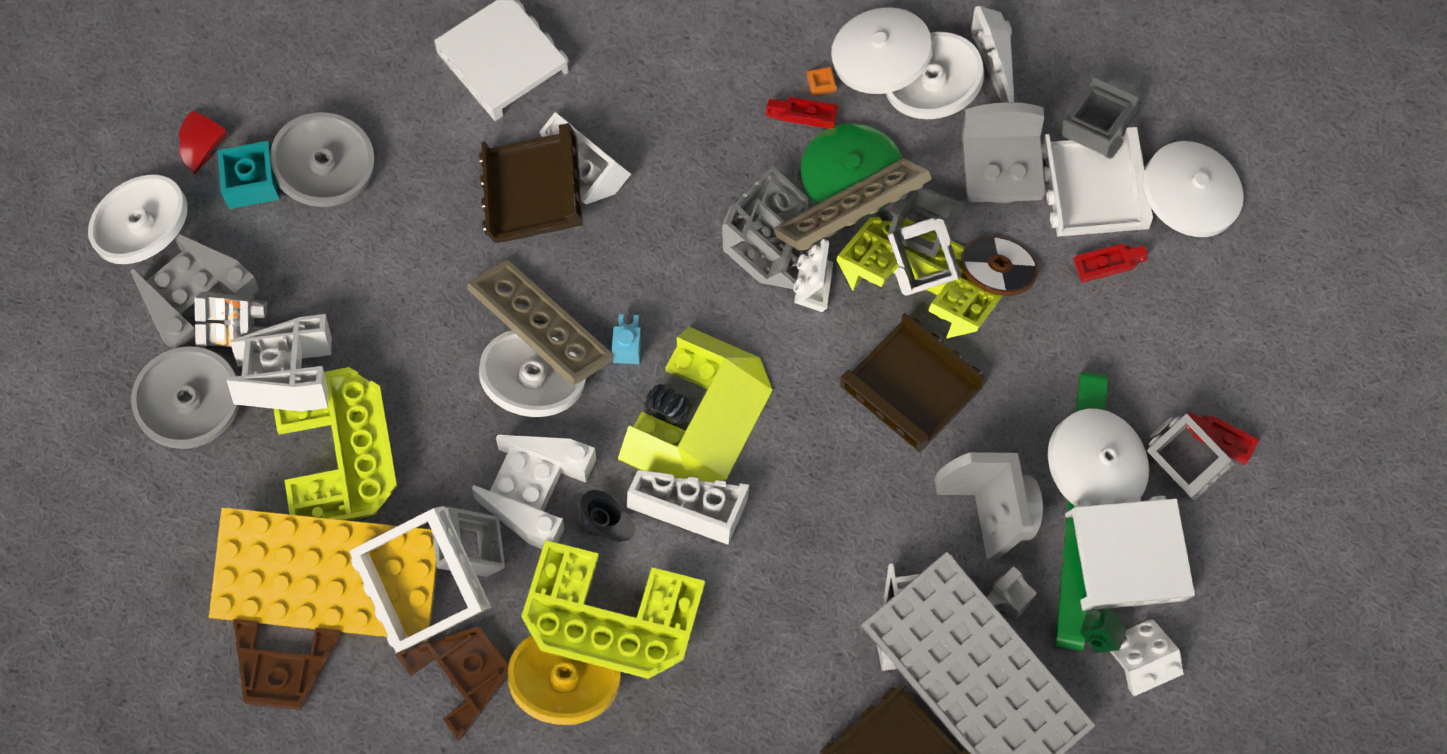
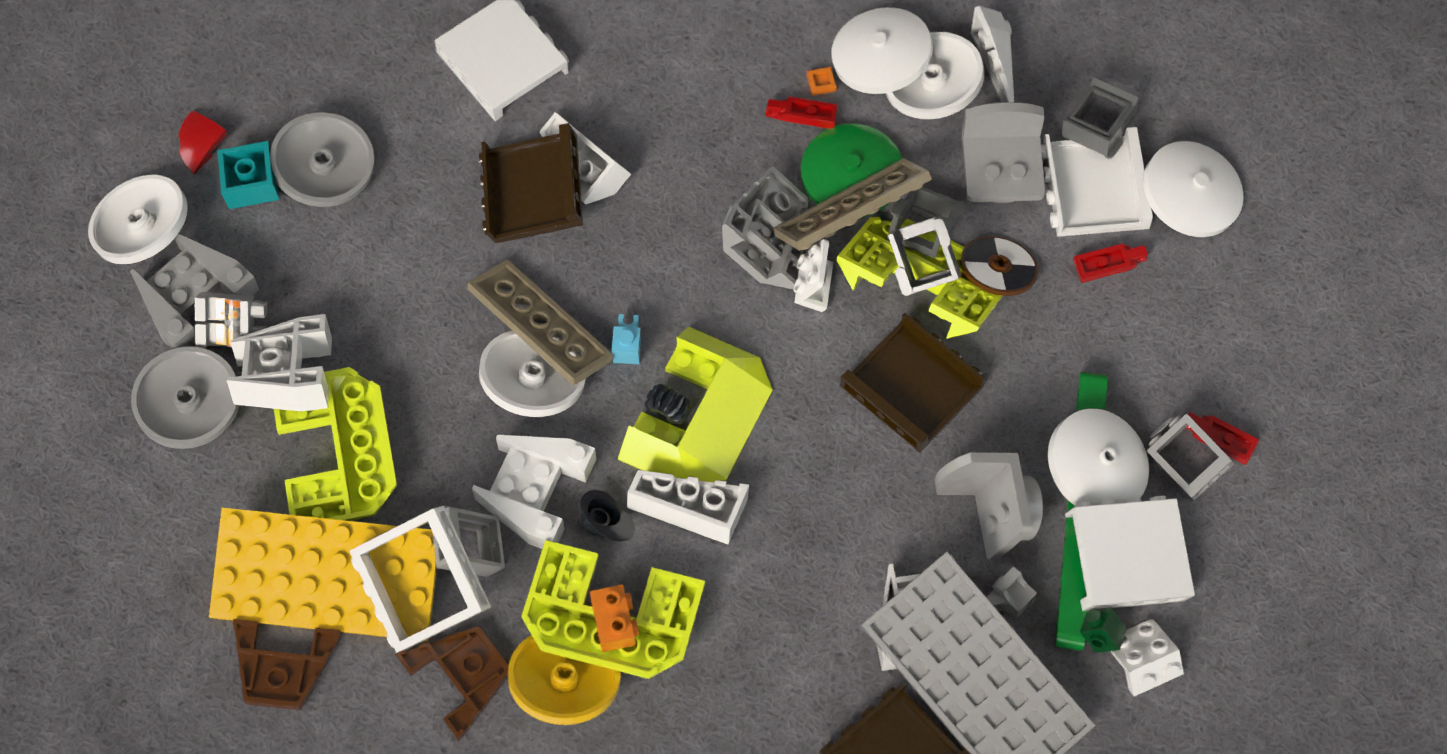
none -> orange brick [590,584,639,652]

